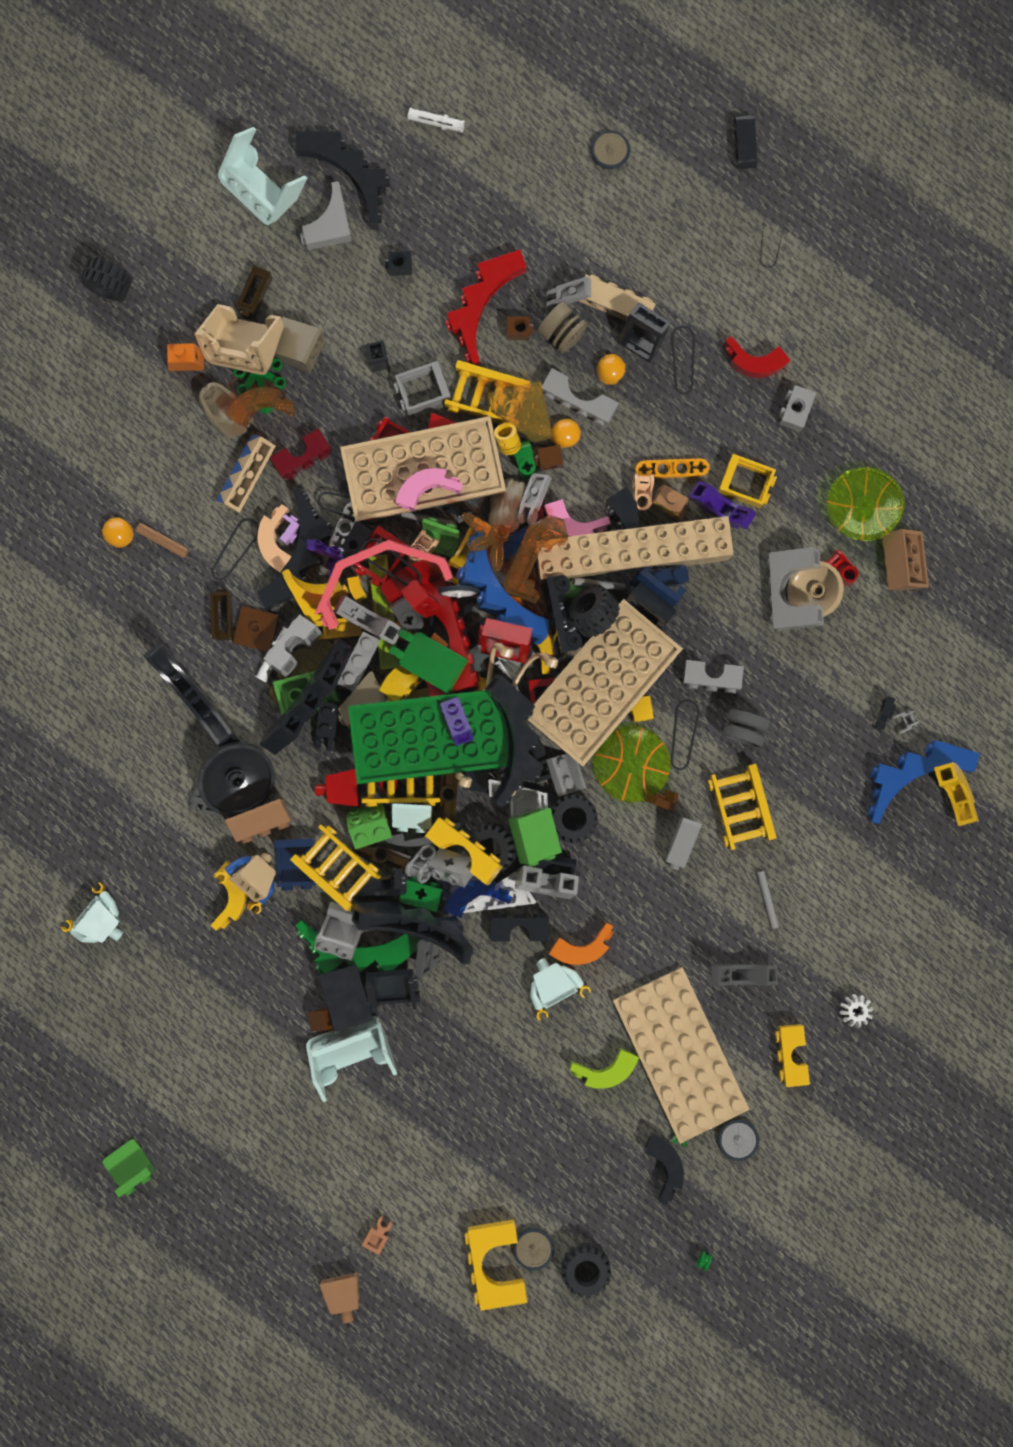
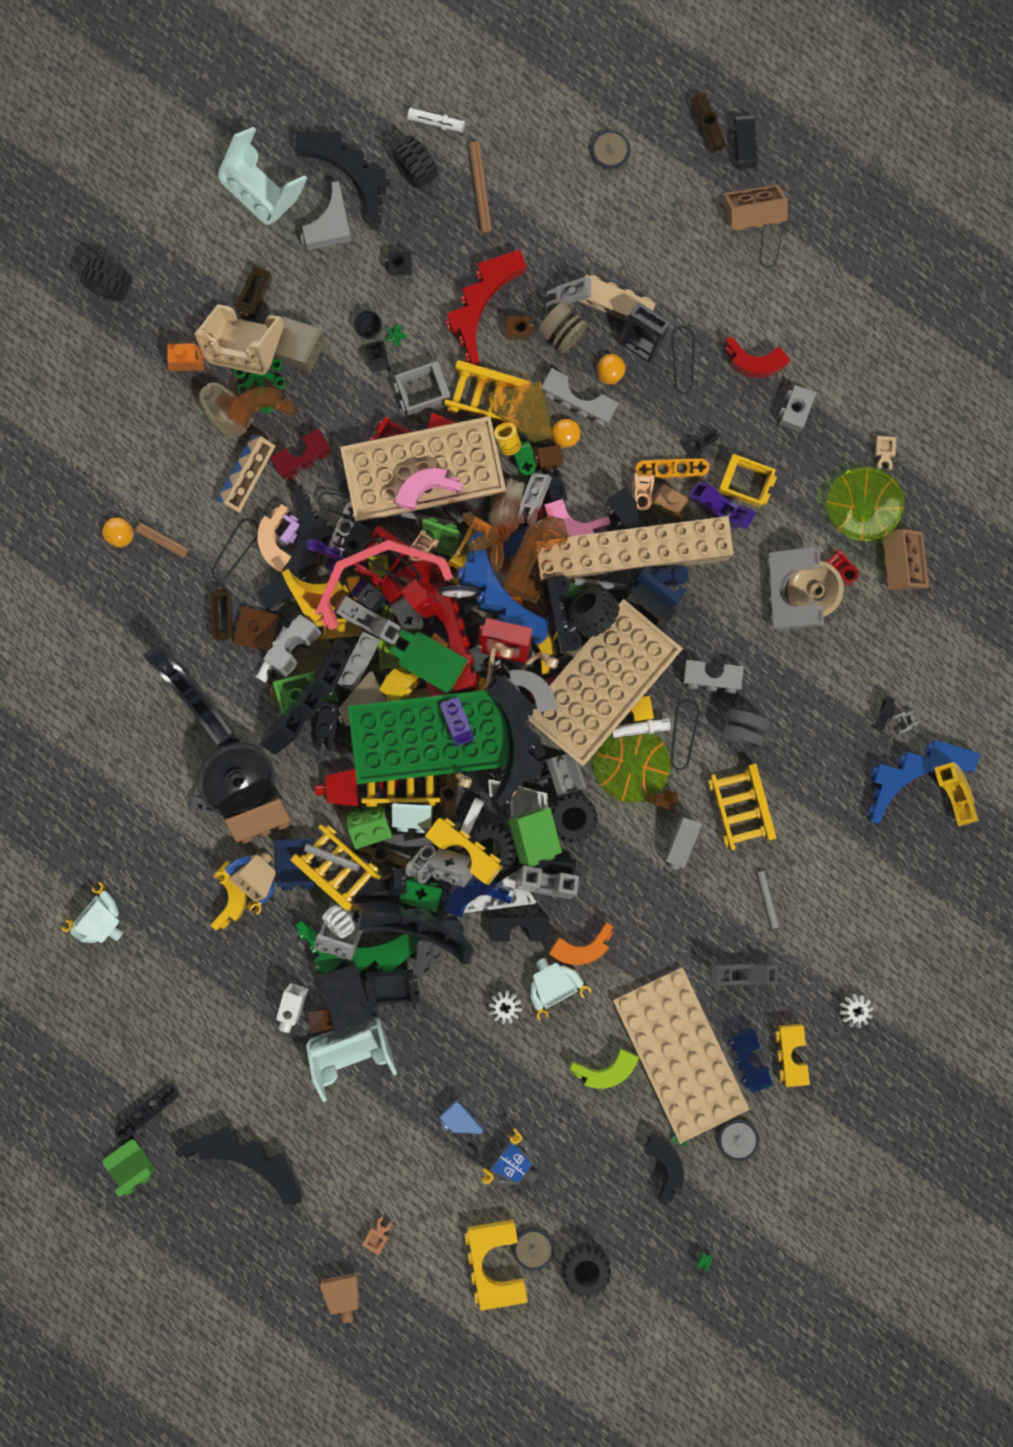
none -> black beam [114,1084,179,1140]
none -> black arch [175,1124,305,1206]
none -> white torso [276,983,309,1033]
none -> light grey piece [304,844,360,872]
none -> white gear [323,905,355,940]
none -> black slope [349,578,389,615]
none -> black hair [354,310,383,339]
none -> green plant [386,325,408,347]
none -> black tyre [392,136,439,190]
none -> medium blue slope [440,1099,484,1134]
none -> white beam [452,797,485,852]
none -> medium nougat axle [469,141,491,233]
none -> torso [479,1129,539,1186]
none -> white gear [489,991,522,1024]
none -> light grey arch [503,670,558,713]
none -> black plate [544,469,567,502]
none -> white pin [612,718,670,738]
none -> black piece [681,429,721,459]
none -> dark brown piece [690,93,726,152]
none -> medium nougat slope [723,184,788,231]
none -> clear blue arch [729,1028,773,1093]
none -> tan plate [875,436,896,471]

